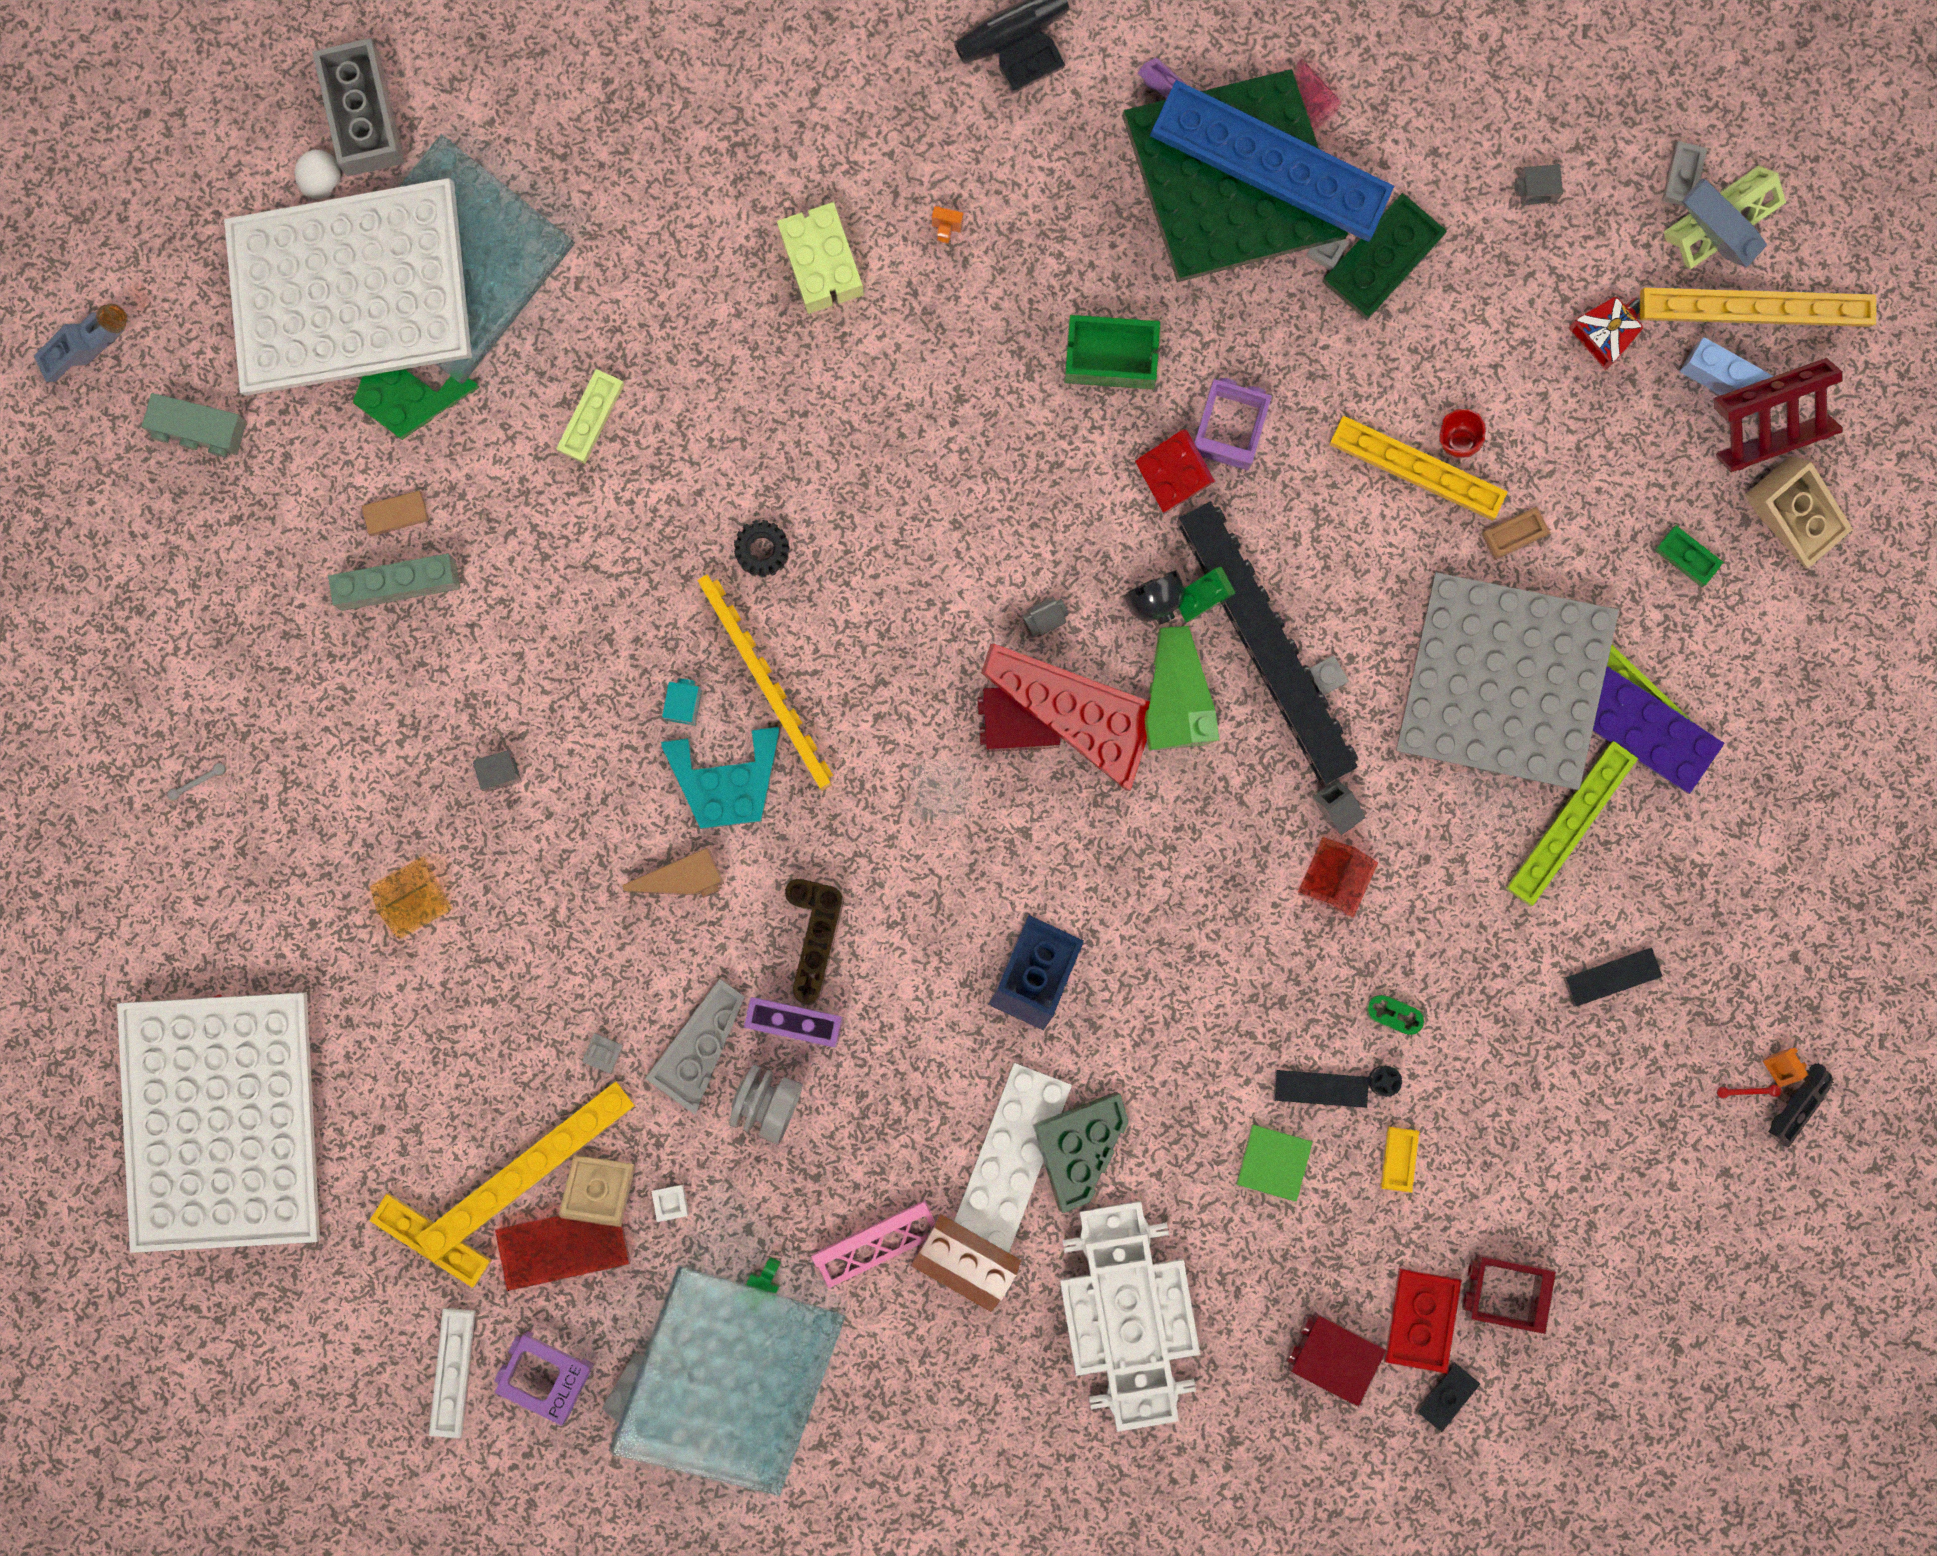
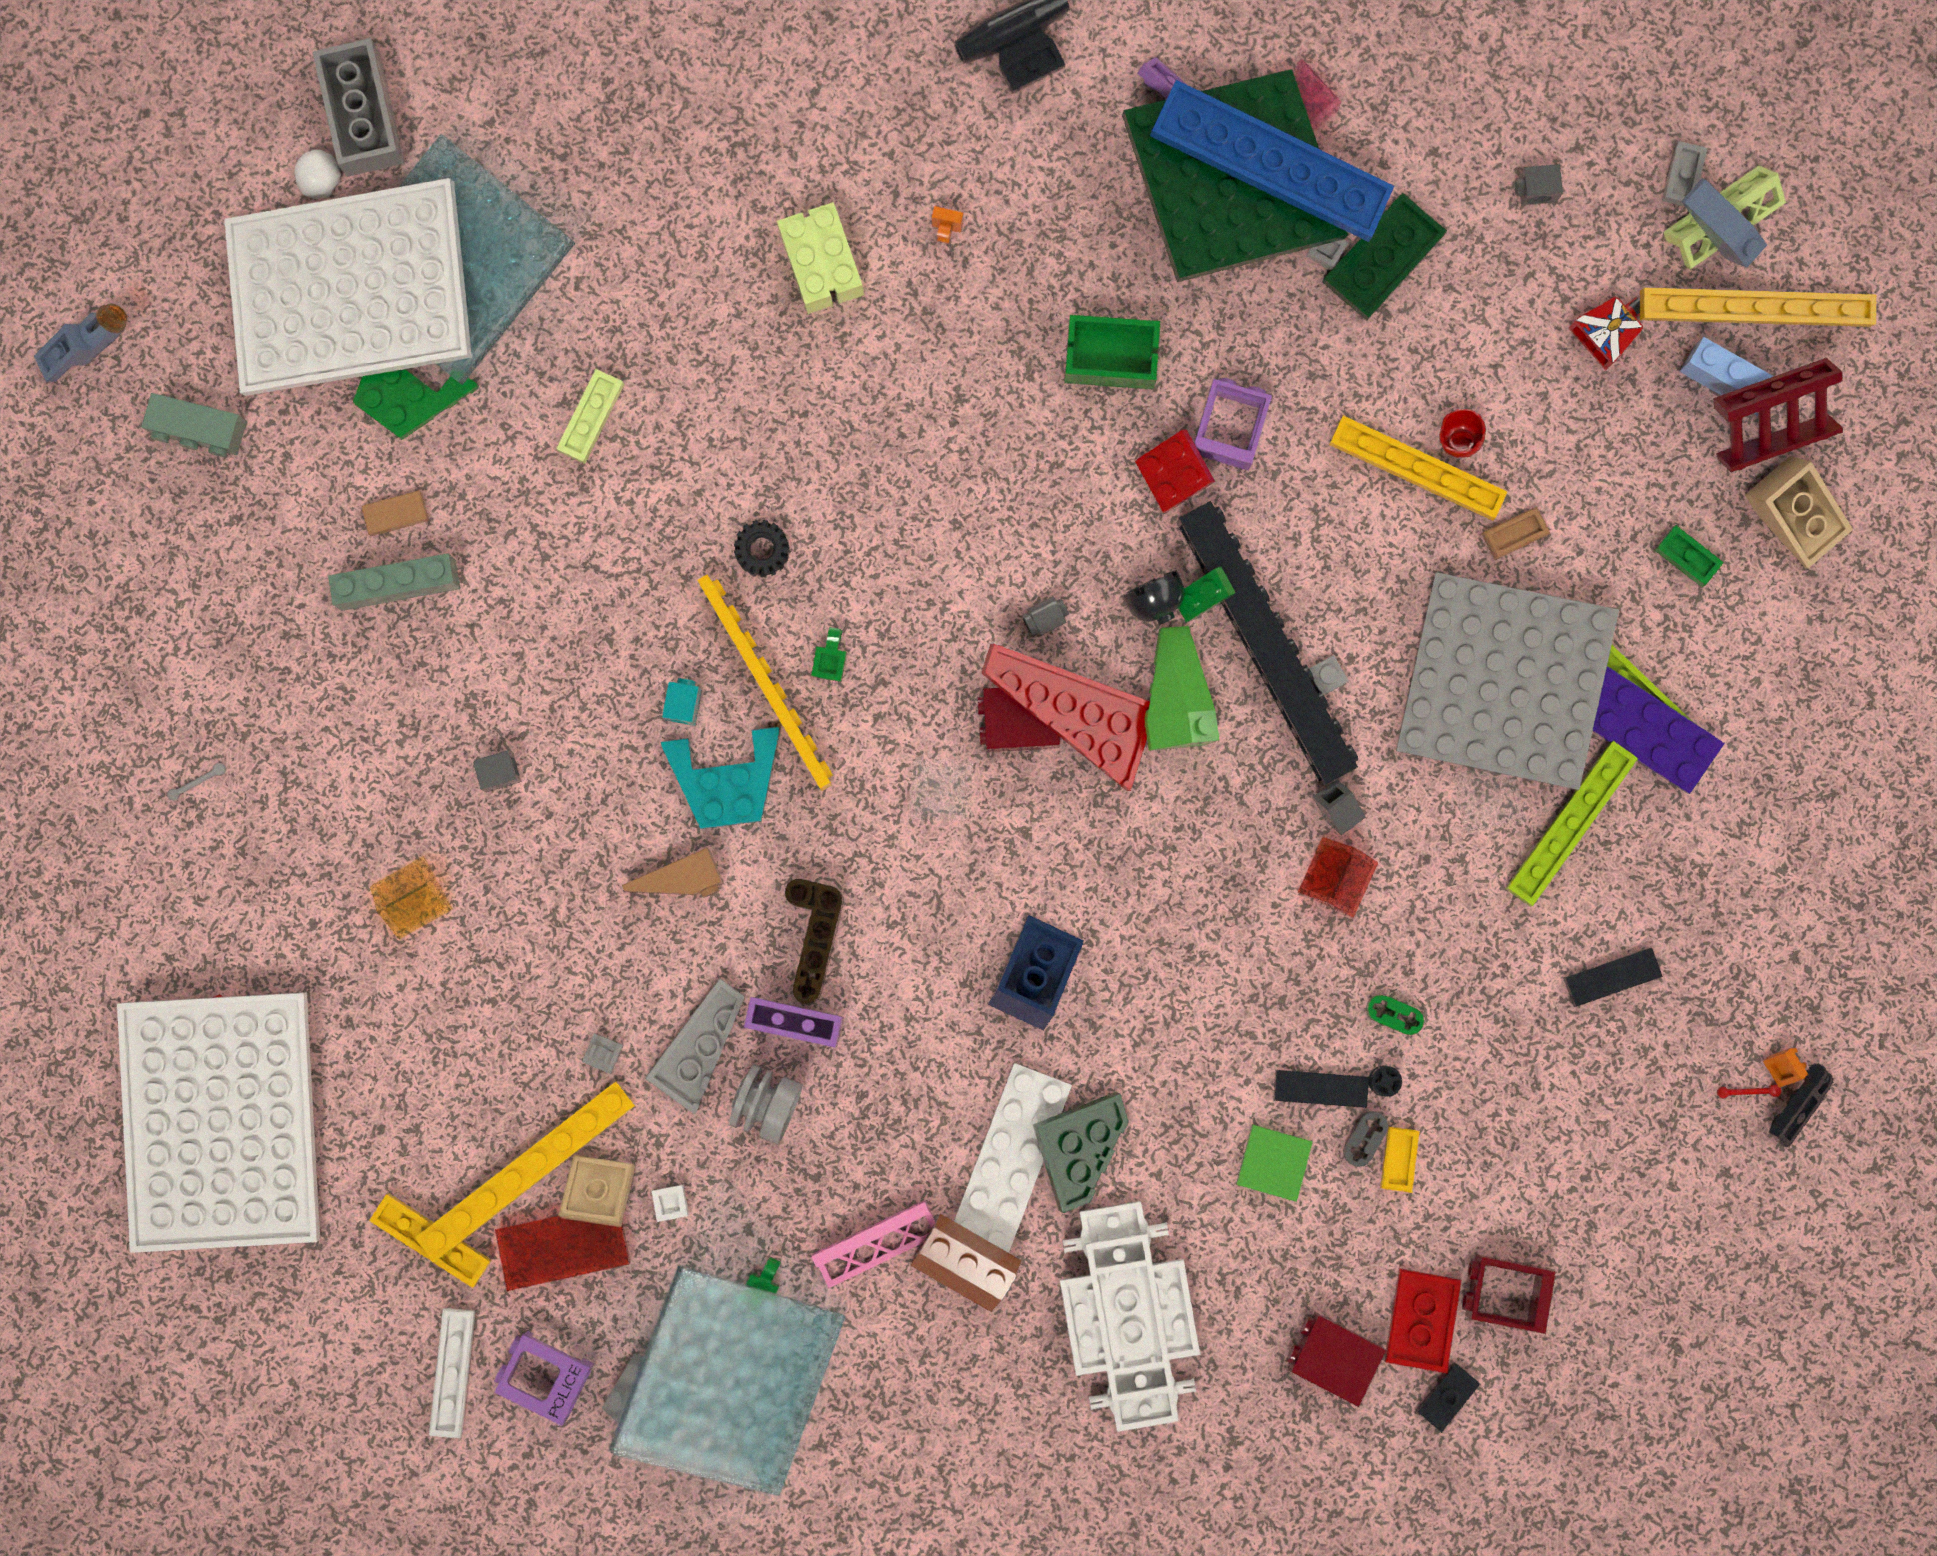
none -> green plate [811,627,847,682]
none -> dark grey beam [1343,1111,1388,1167]

